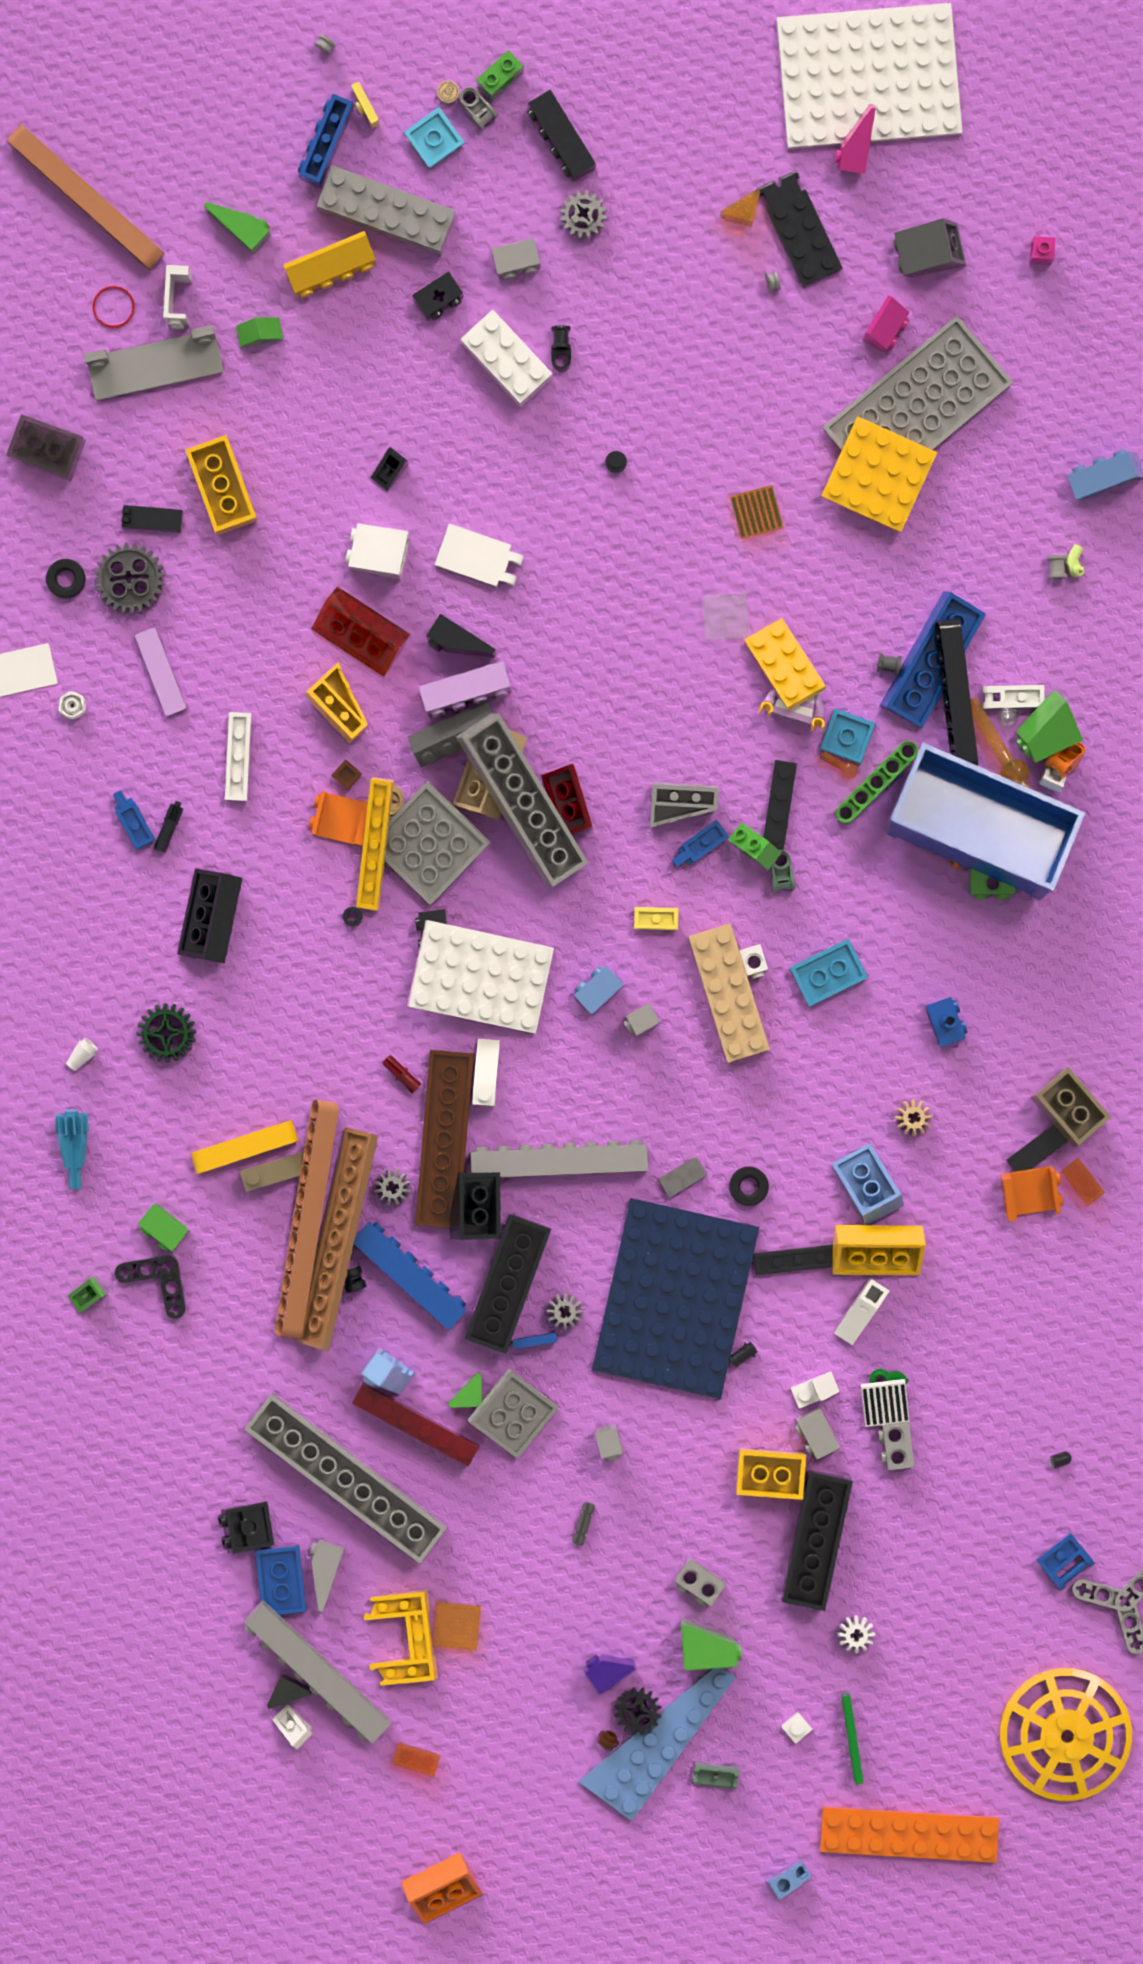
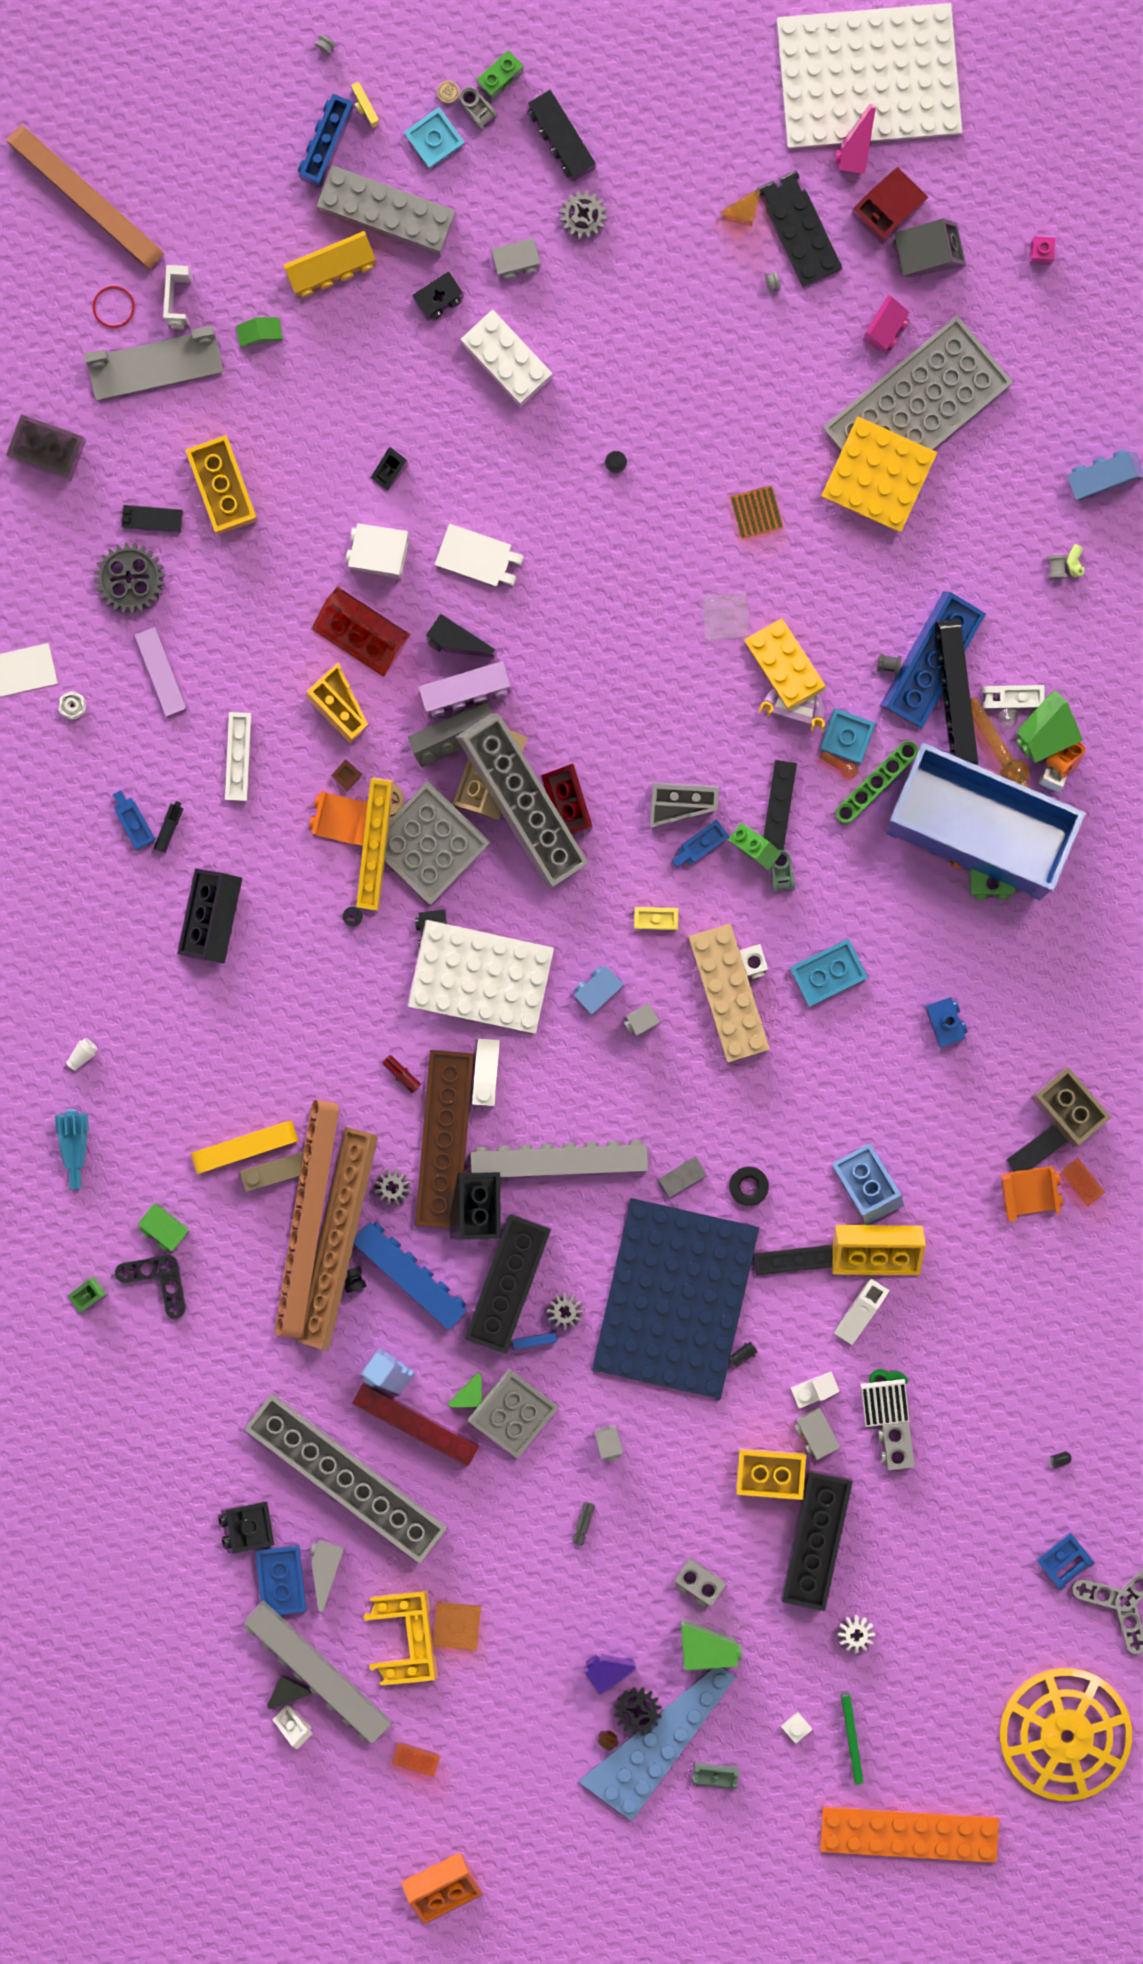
black tyre [46,559,86,599] -> none
dark green gear [137,1003,197,1062] -> none
bright green slope [204,202,271,254] -> none
black connector [551,325,571,372] -> none
medium blue leg [766,1860,812,1900] -> none
tan gear [894,1099,932,1136] -> none
none -> dark red slope [851,167,928,244]

